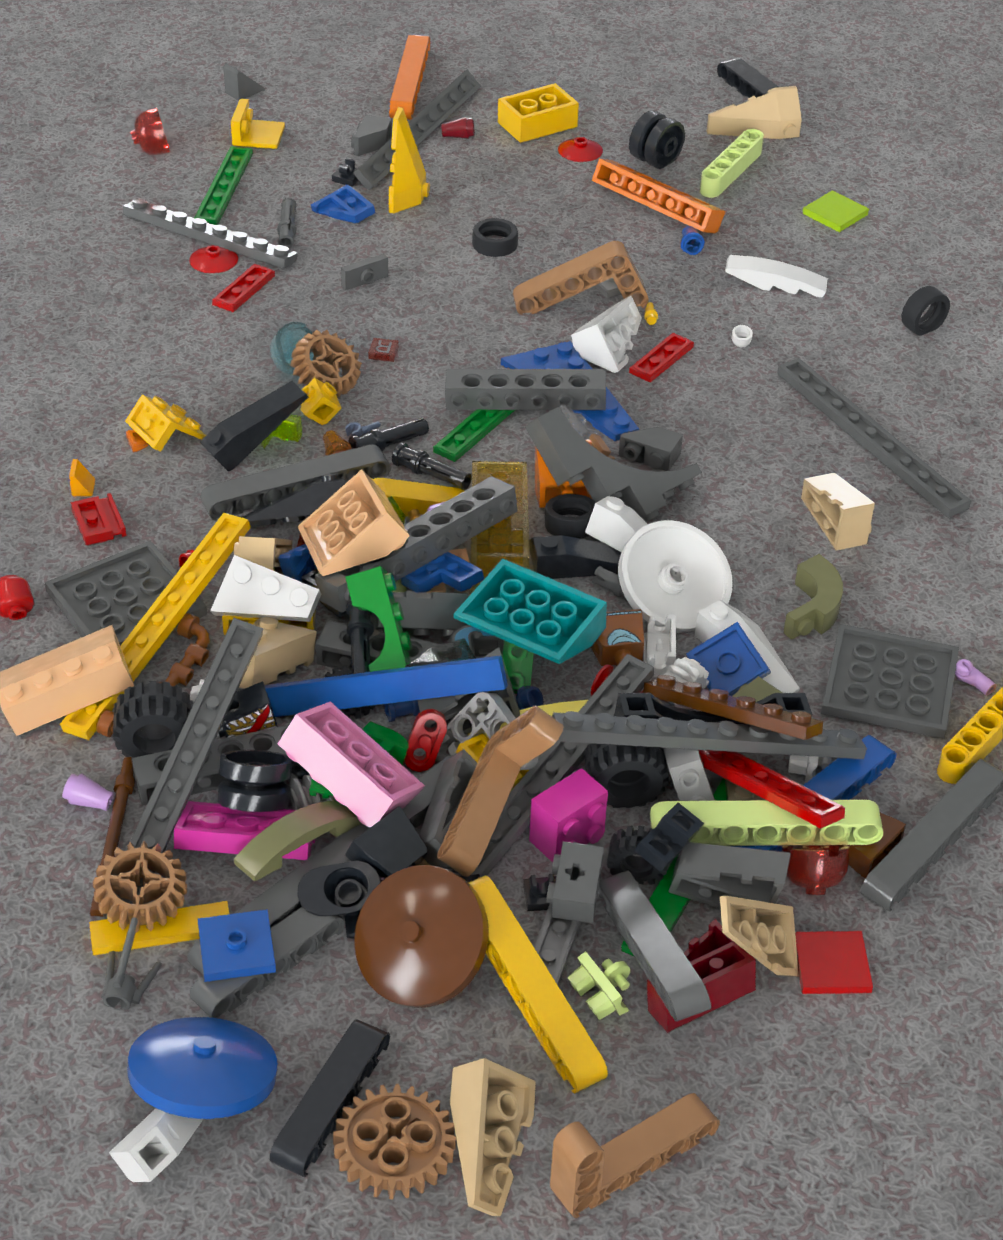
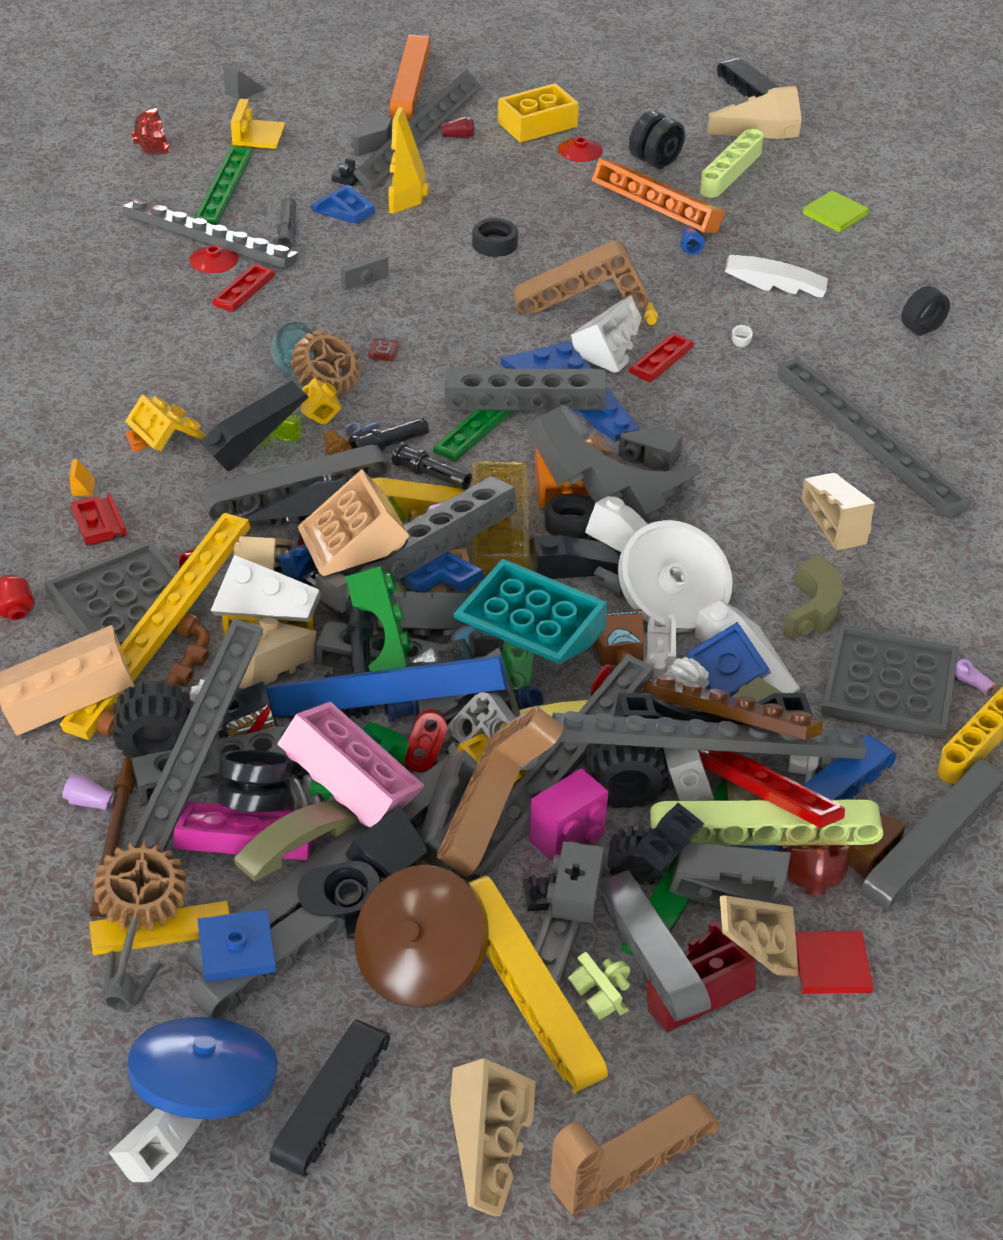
medium nougat gear [333,1084,456,1199] -> none

